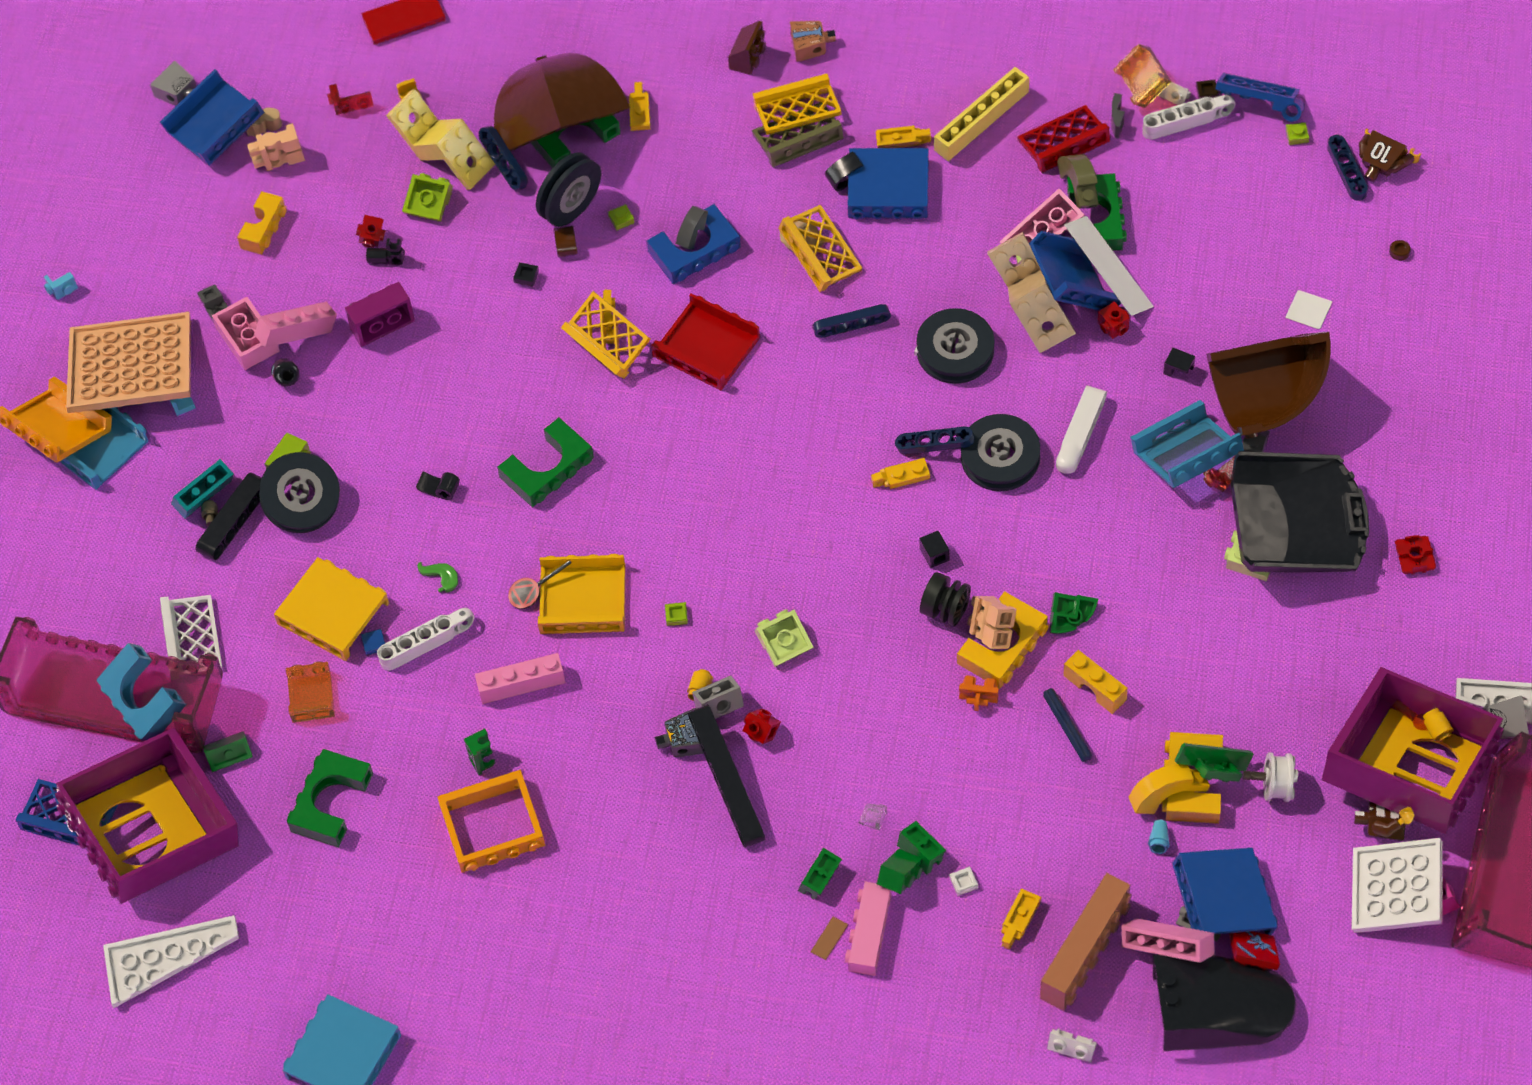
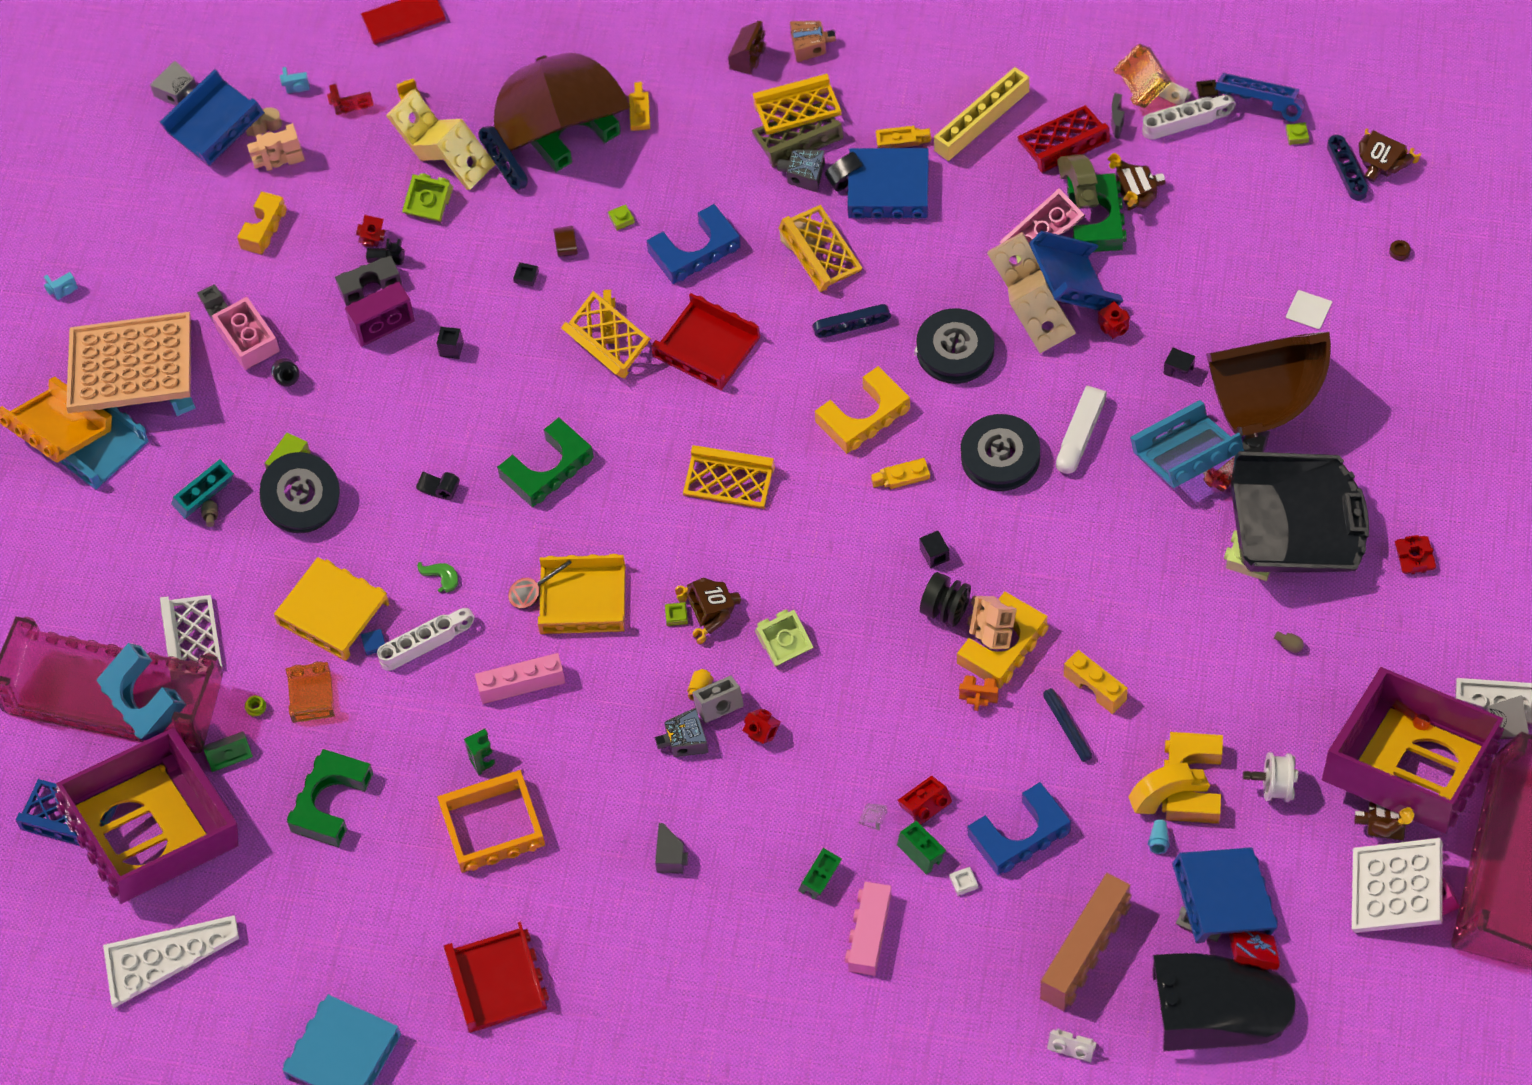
black beam [195,472,262,560] -> none
bright pink brick [254,301,337,348] -> none
black wheel [536,152,601,227] -> none
dark grey slope [675,206,708,249] -> none
black beam [688,704,765,848] -> none
medium nougat sticker [810,917,848,960] -> none
green brick [877,849,923,894] -> none
dark blue beam [895,426,975,455] -> none
yellow hinge [1001,888,1042,950] -> none
green brick [1050,592,1098,634] -> none
white sticker [1064,216,1154,316] -> none
bright pink brick [1121,918,1214,962] -> none
green bracket [1175,743,1254,782] -> none
yellow brick [1423,708,1453,742] -> none
none -> lime plate [245,695,266,717]
none -> medium azure bracket [280,67,310,94]
none -> dark grey arch [335,256,402,306]
none -> panel [436,326,464,359]
none -> red panel [443,922,549,1033]
none -> dark grey slope [655,823,688,874]
none -> reddish brown torso [675,578,741,644]
none -> yellow fence [683,445,775,509]
none -> dark grey torso [777,150,825,192]
none -> yellow arch [815,366,910,454]
none -> red bracket [898,775,952,825]
none -> blue arch [967,782,1071,876]
none -> torso [1108,153,1166,210]
none -> dark tan cylinder [1274,631,1304,653]

